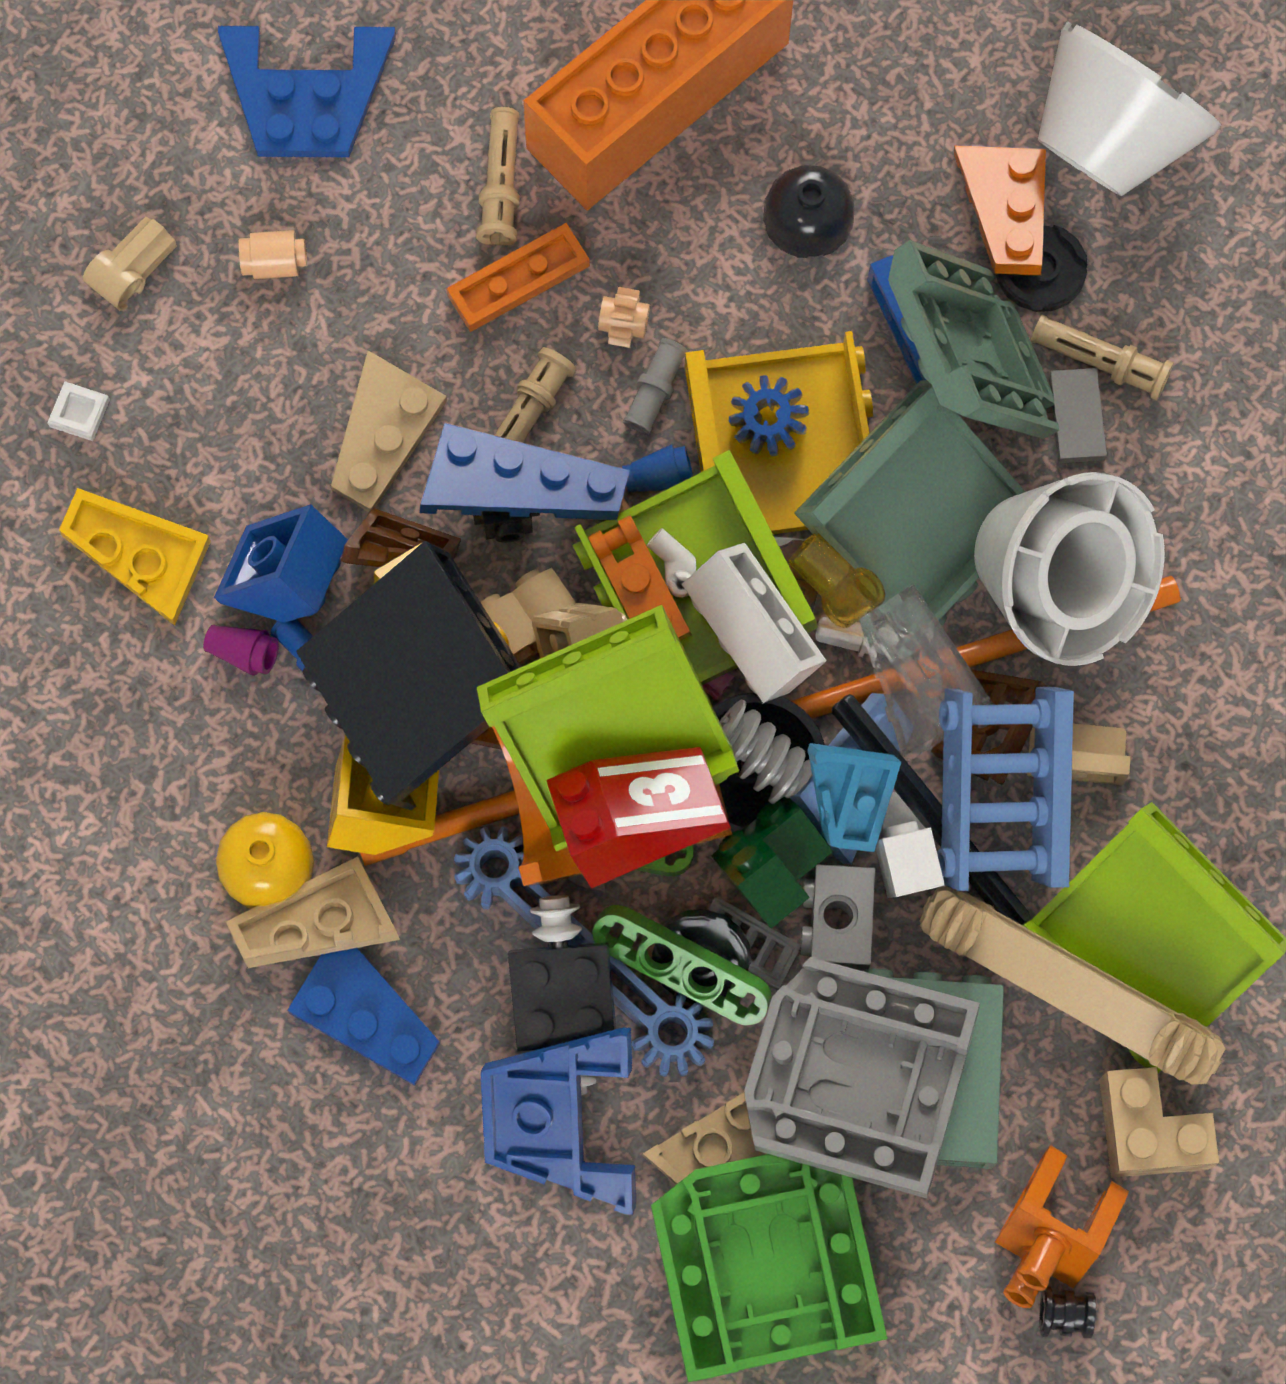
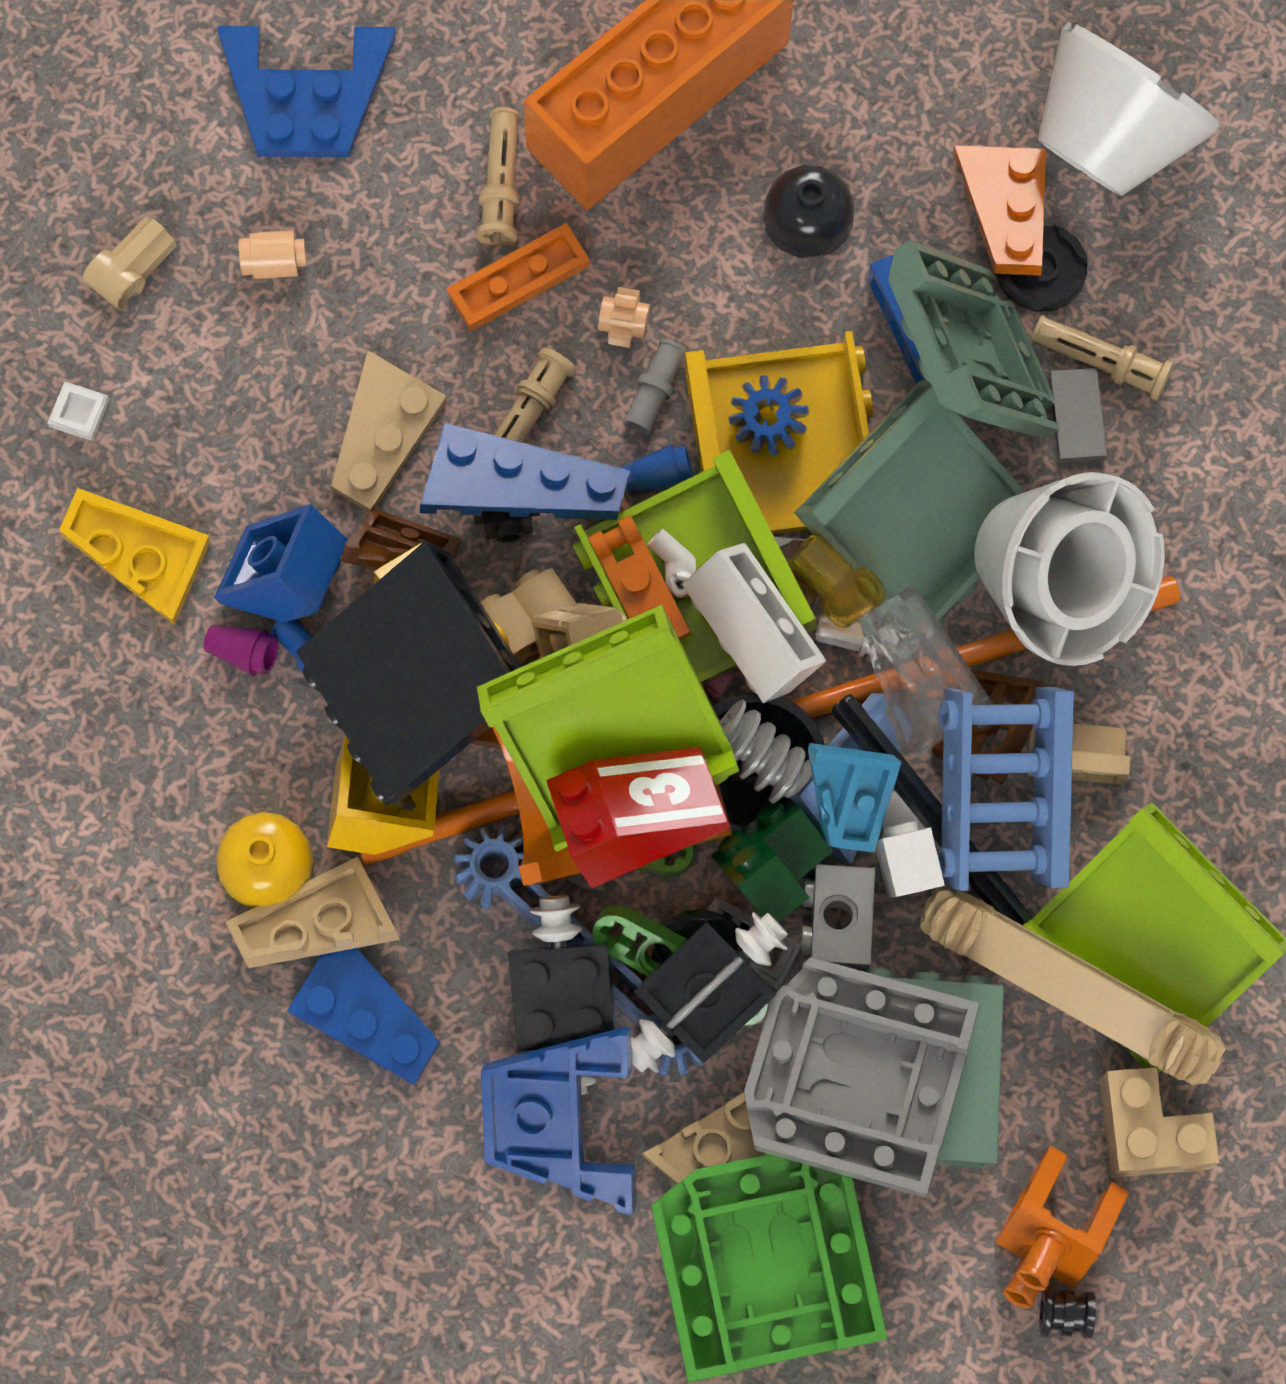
none -> black plate [631,912,788,1073]

